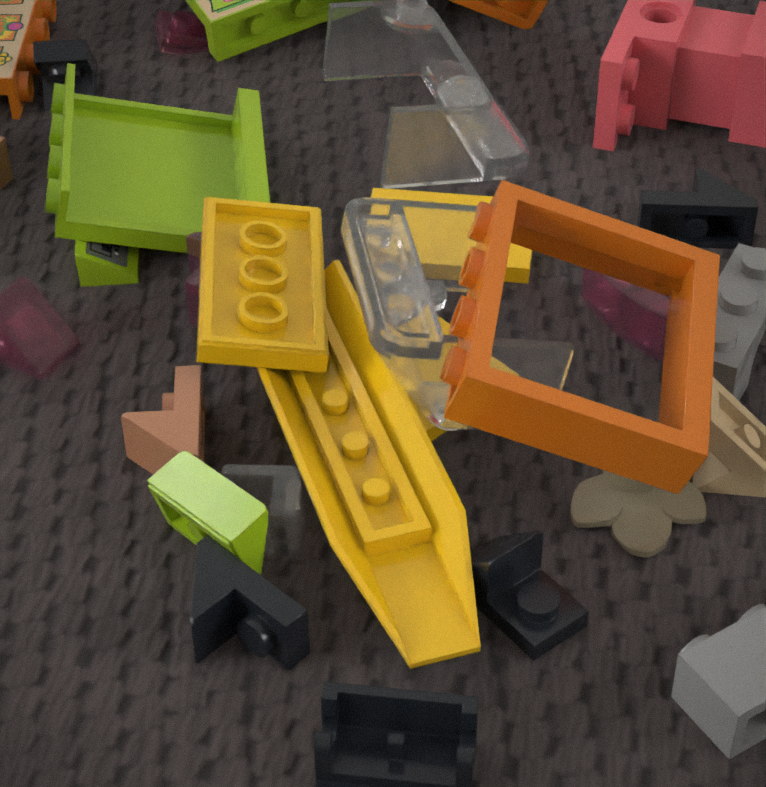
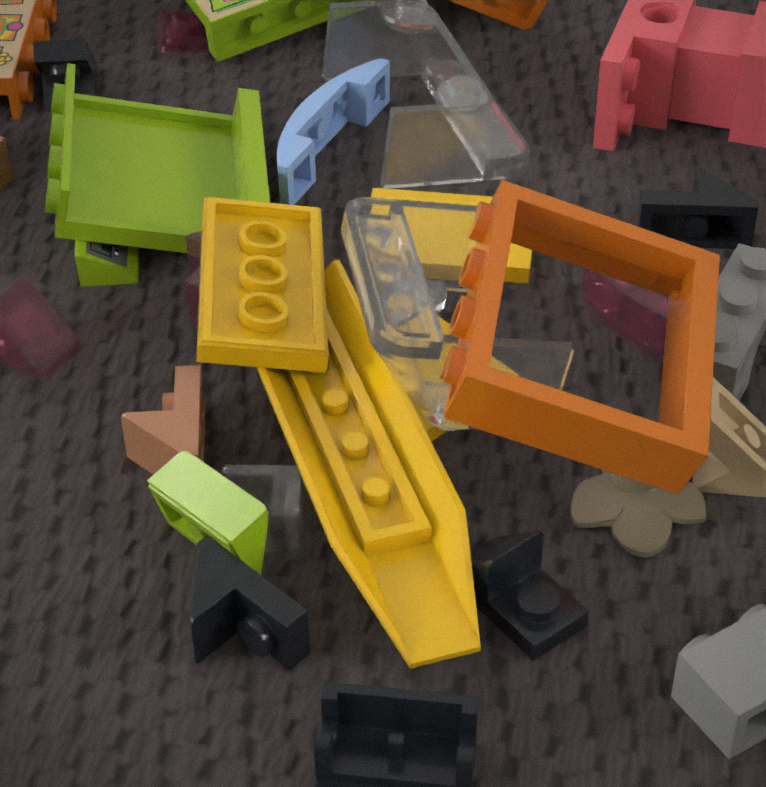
none -> light blue slope [277,58,390,205]

